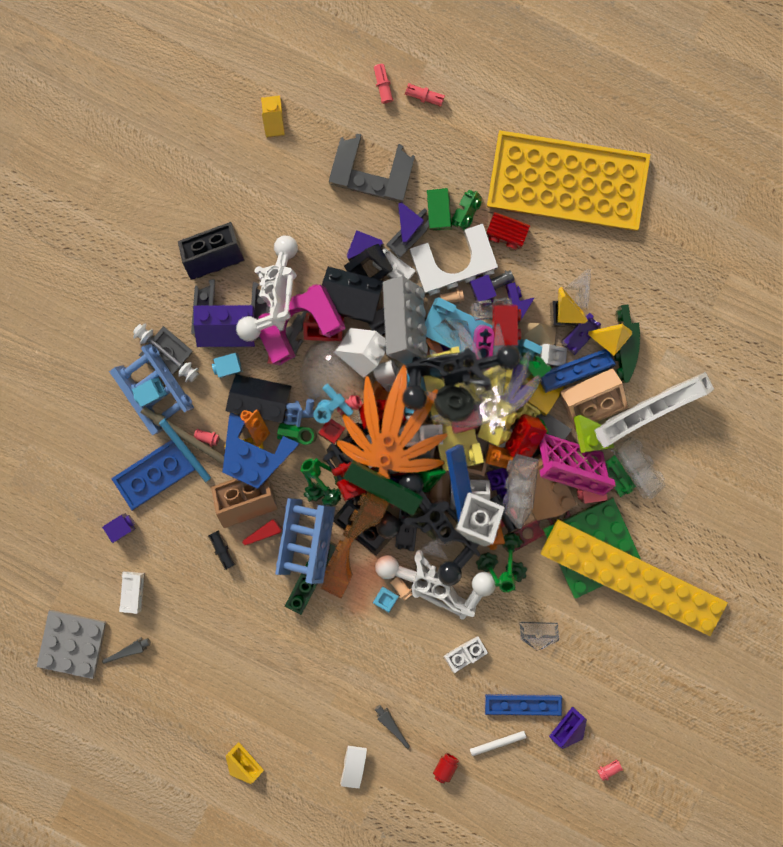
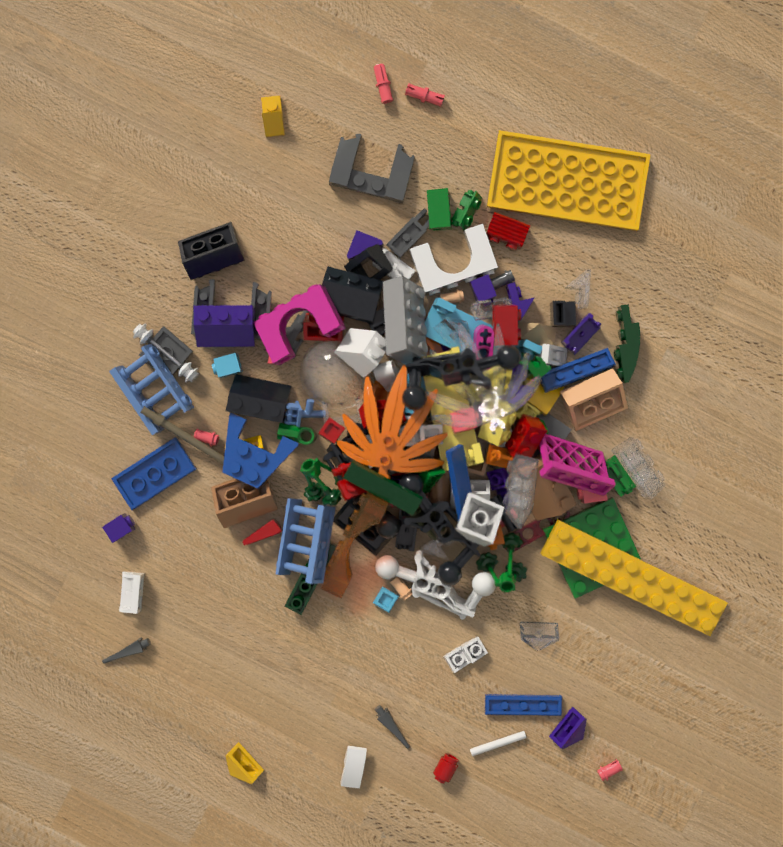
light grey plate [37,610,106,679] -> none
medium azure brick [132,377,168,407] -> none
dark azure bar [159,419,211,482] -> none
black pin [208,531,236,570] -> none
white piece [236,235,298,341] -> none
orange hinge [241,409,270,447] -> none
medium azure piece [313,384,353,423] -> none
coral pin [336,395,362,415] -> none
dark purple slope [398,203,424,245] -> none
pearl dark grey tile [434,385,474,422] -> none
yellow slope [558,287,588,323] -> none
lime wing [574,415,615,453] -> none
yellow slope [588,324,632,356] -> none
white arch [595,372,714,448] -> none

